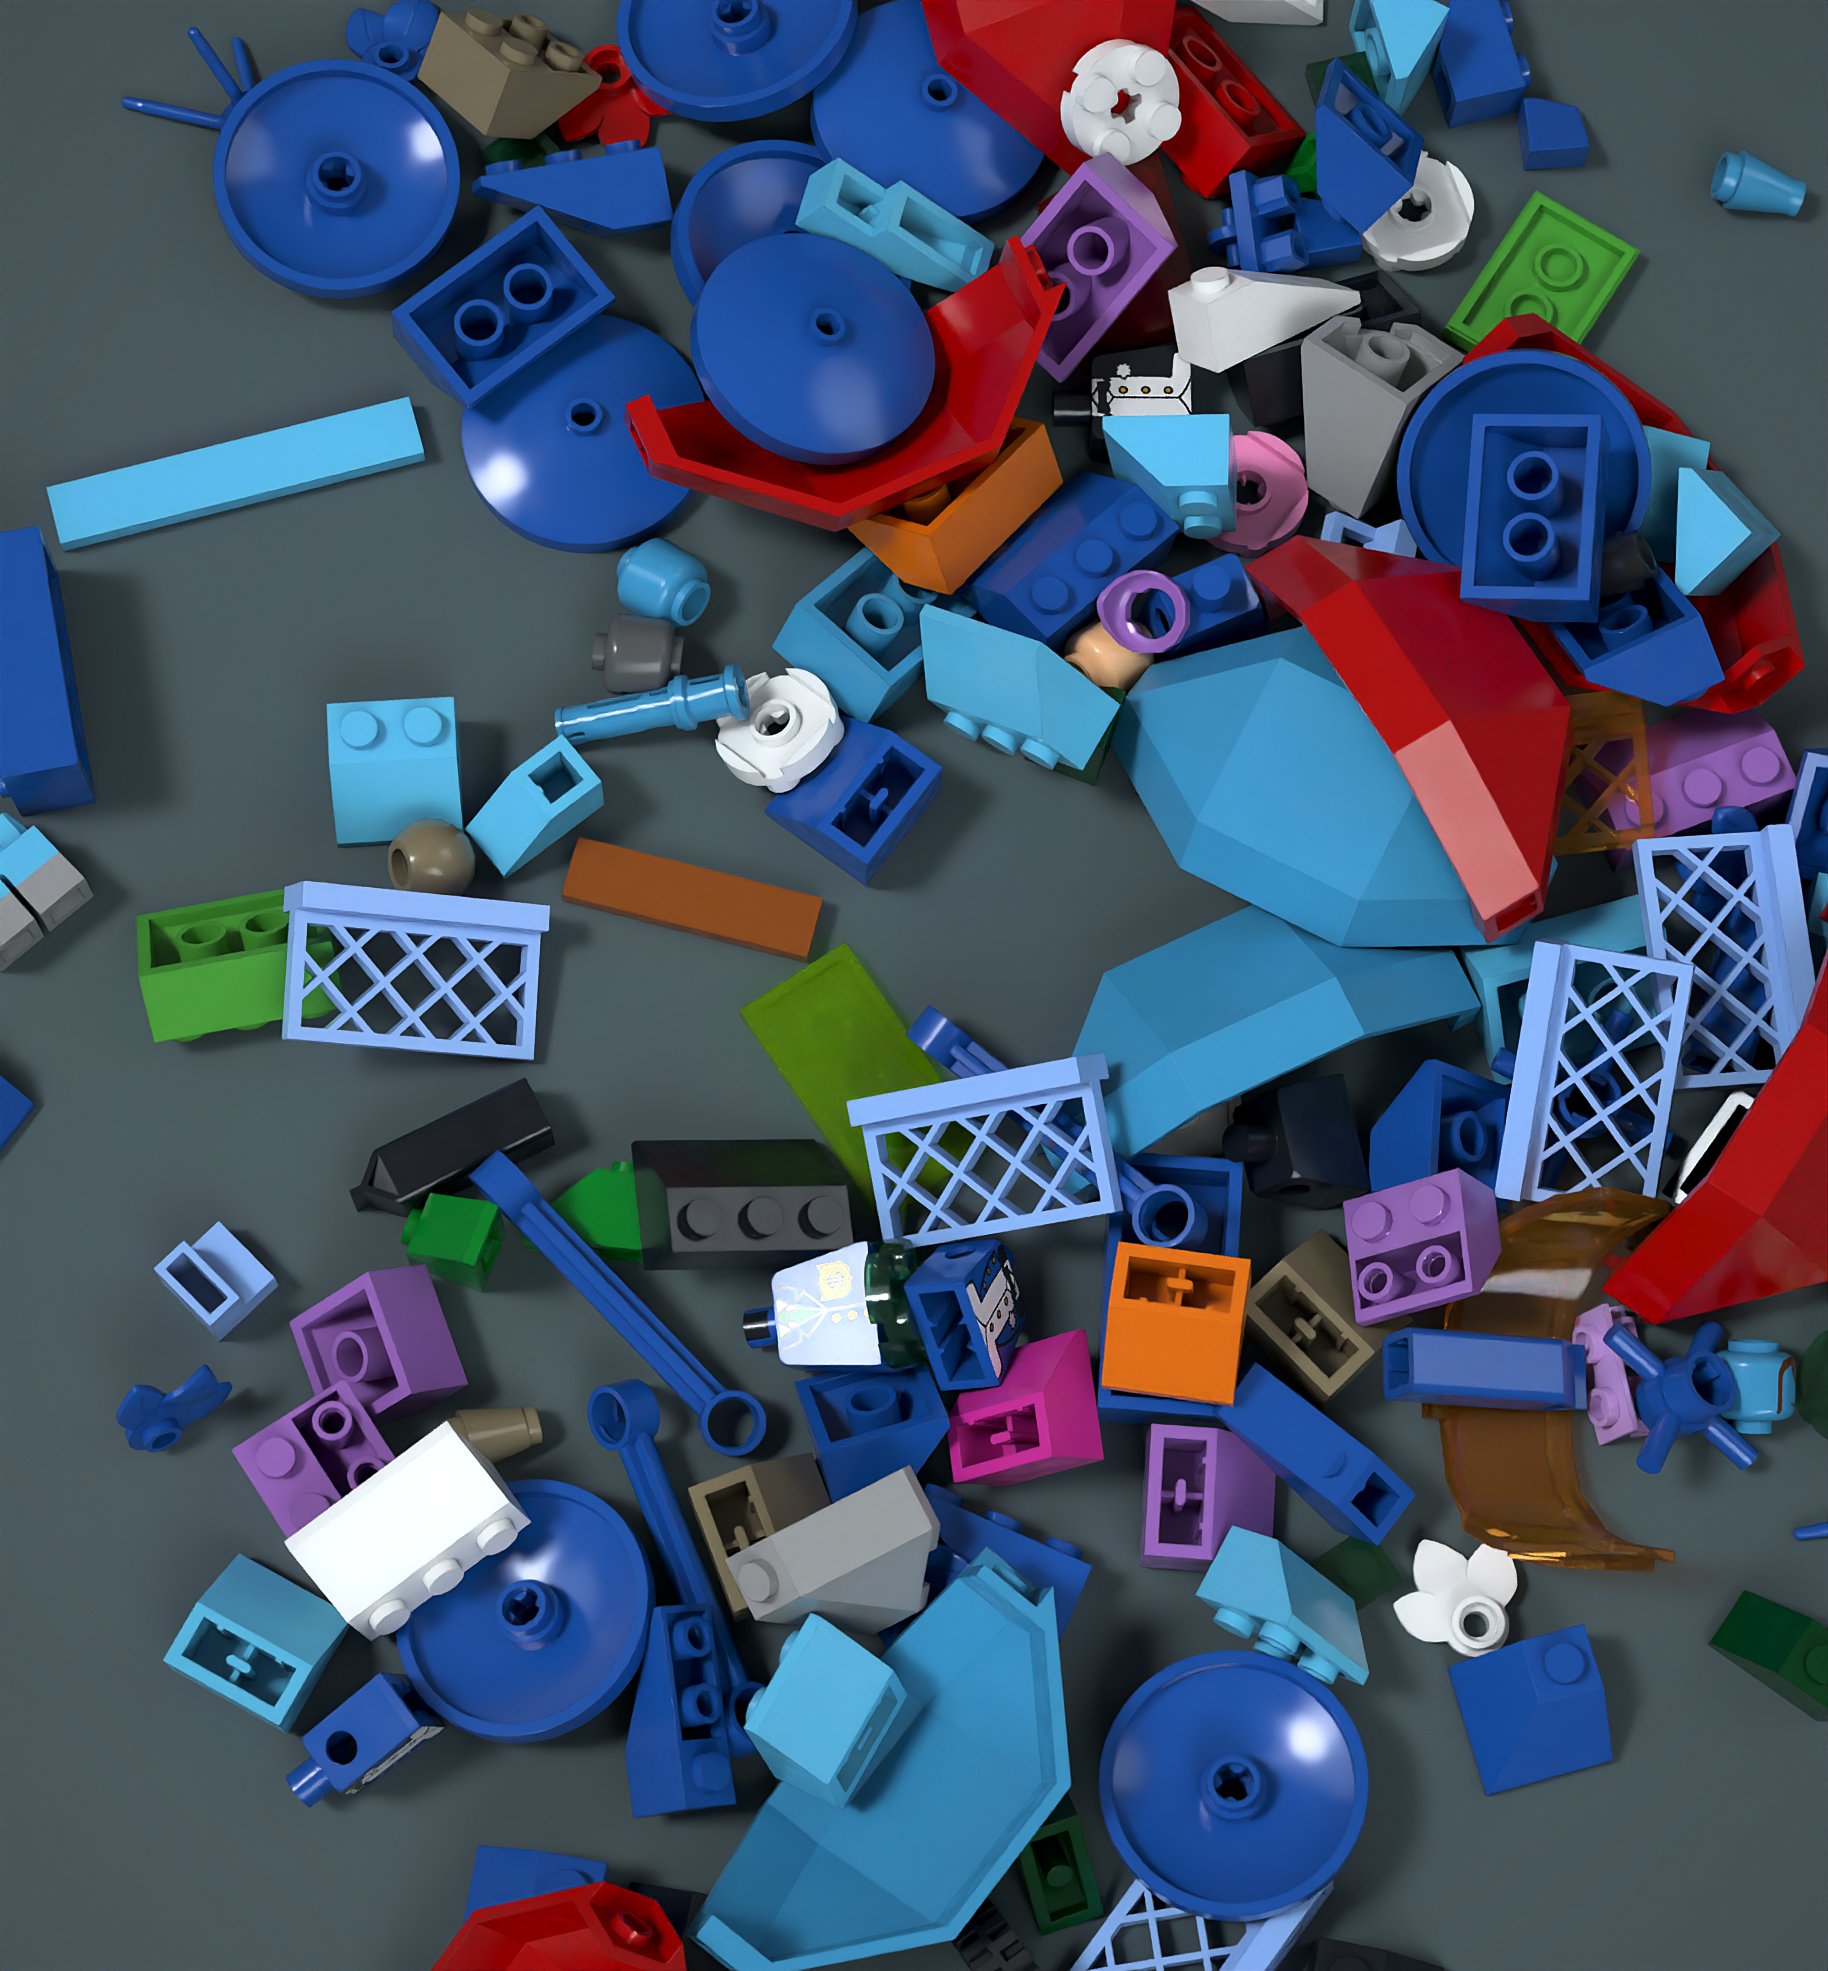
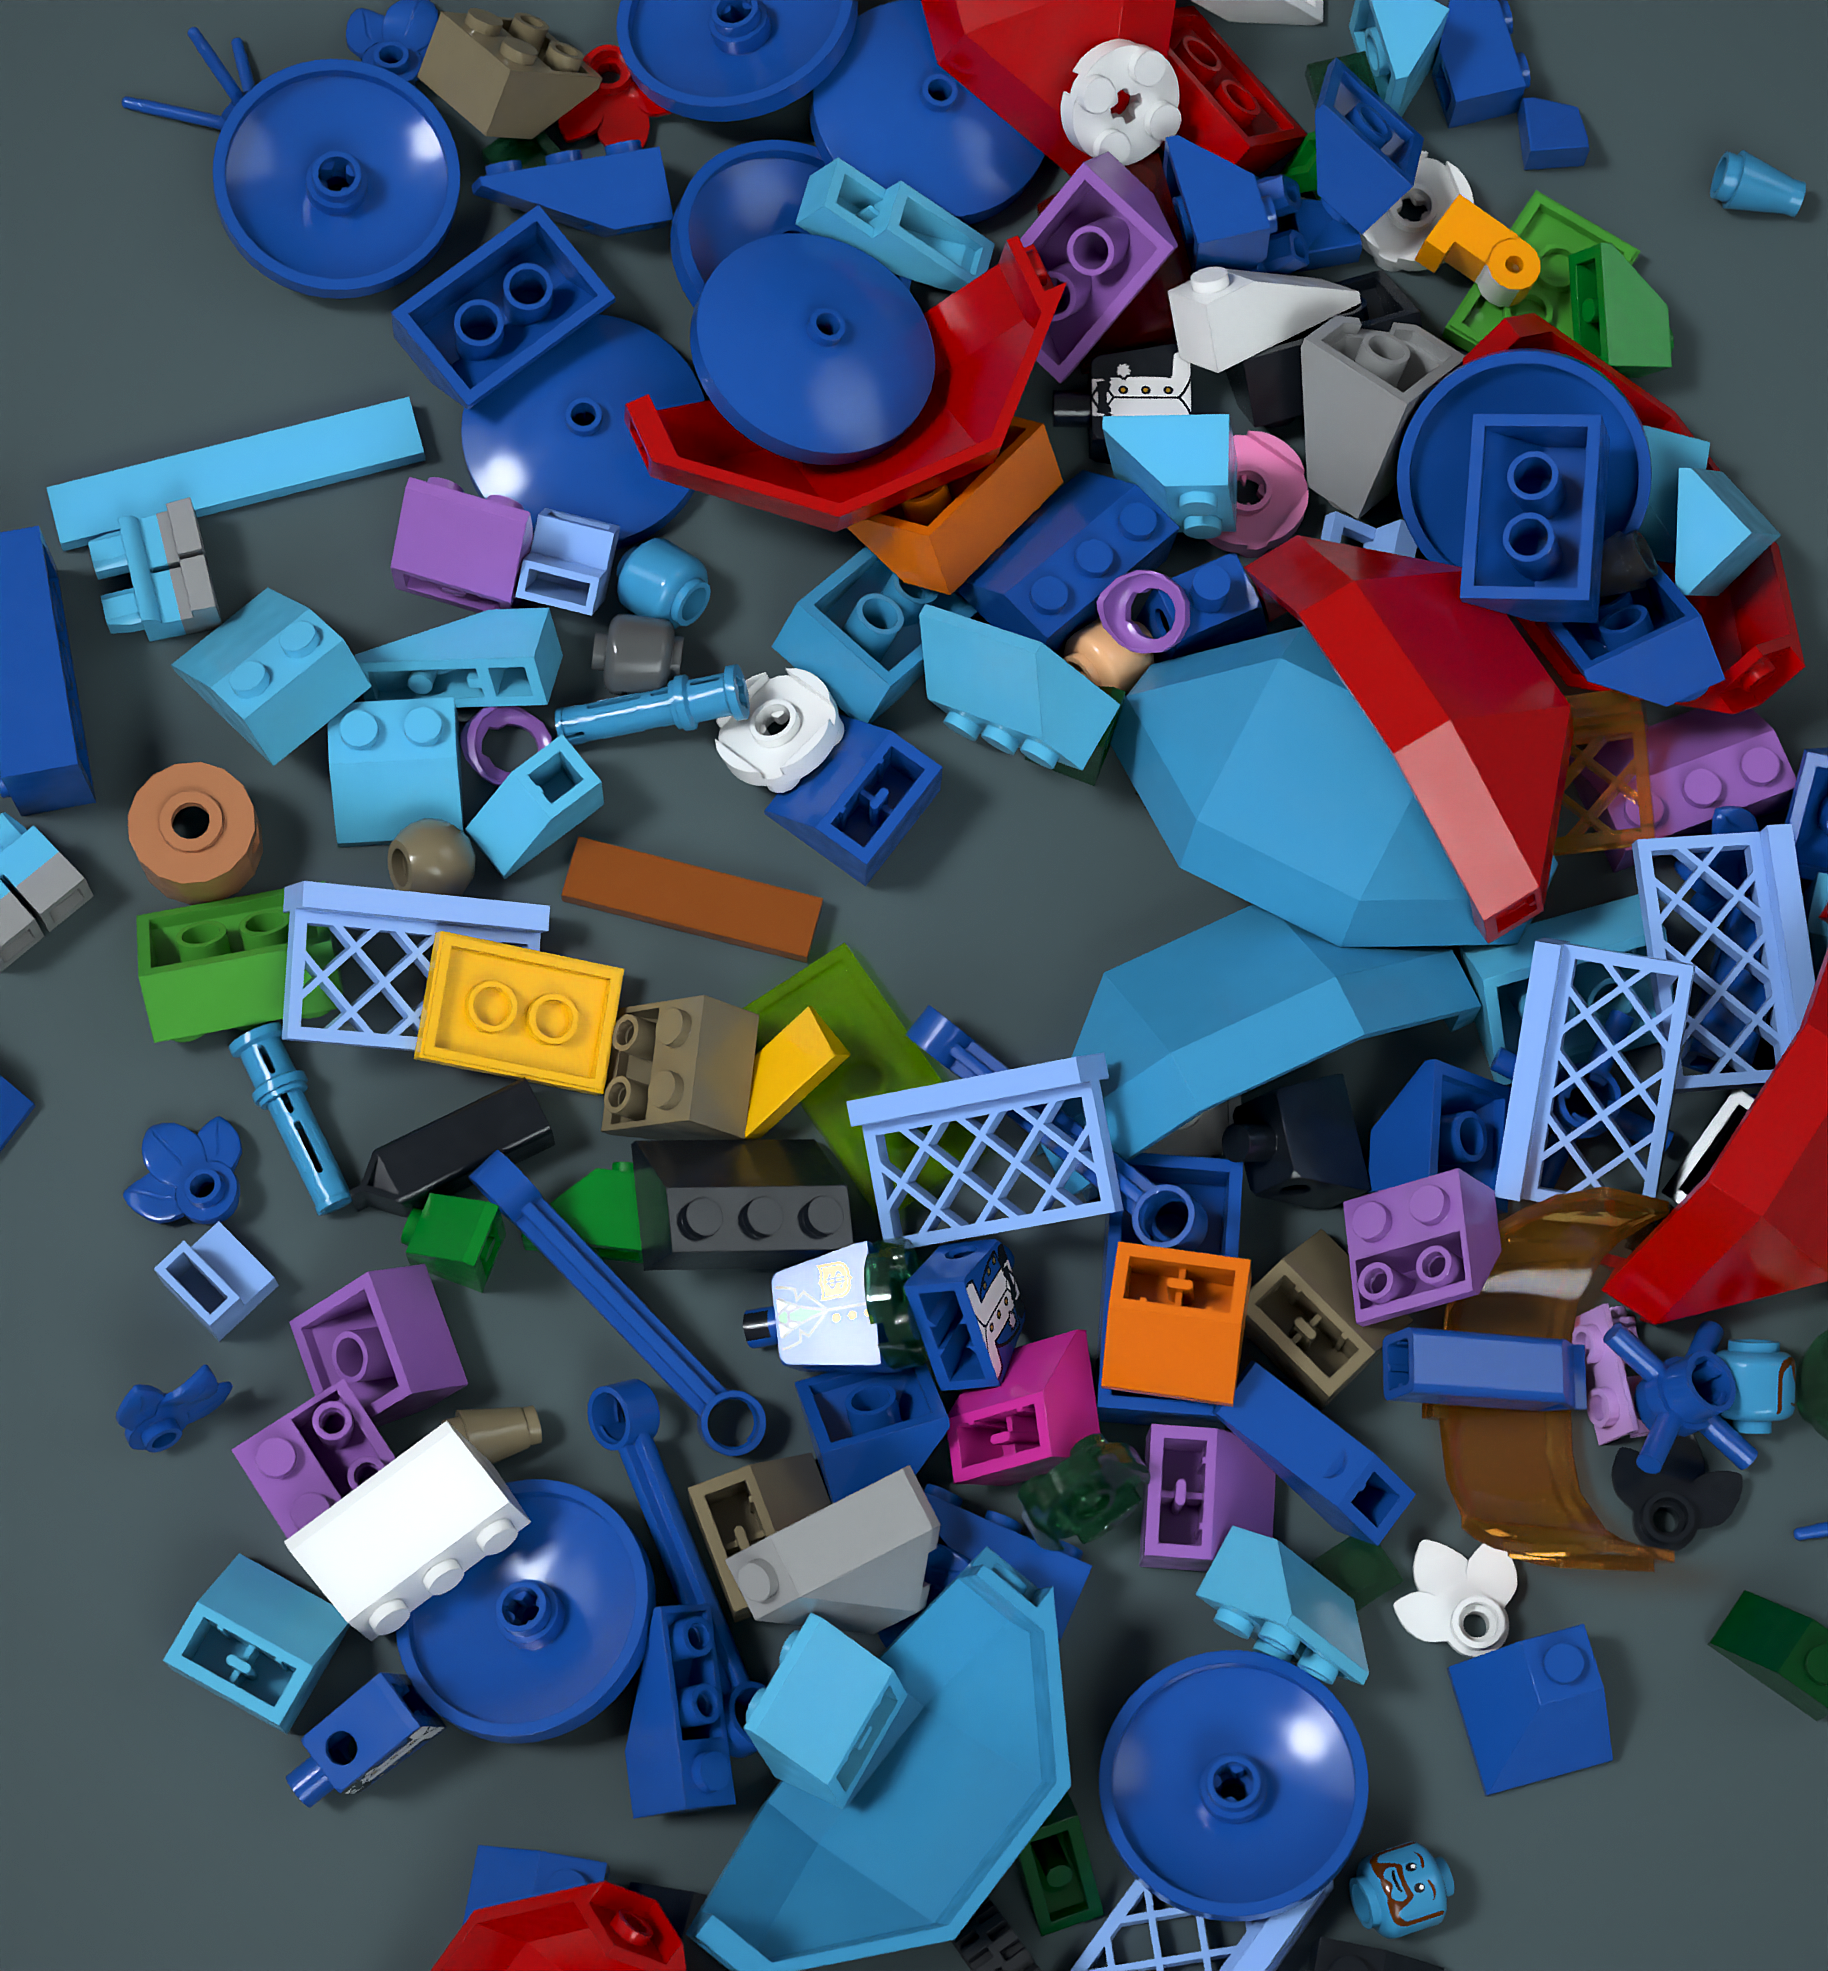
none -> medium azure hips [88,497,222,642]
none -> blue plate [123,1116,242,1224]
none -> nougat piece [128,762,263,905]
none -> medium azure slope [171,587,372,766]
none -> dark azure pin [229,1022,353,1216]
none -> medium azure slope [355,608,563,708]
none -> medium lavender slope [391,477,534,613]
none -> yellow tile [414,931,624,1096]
none -> medium lavender piece [460,706,552,787]
none -> light blue piece [515,508,621,616]
none -> dark tan slope [601,995,759,1140]
none -> yellow slope [745,1006,851,1139]
none -> clear green plate [1017,1433,1151,1551]
none -> blue slope [1160,135,1278,282]
none -> dark azure head [1349,1841,1454,1939]
none -> light orange leg [1414,194,1540,307]
none -> green slope [1568,243,1674,378]
none -> black plate [1611,1434,1743,1554]

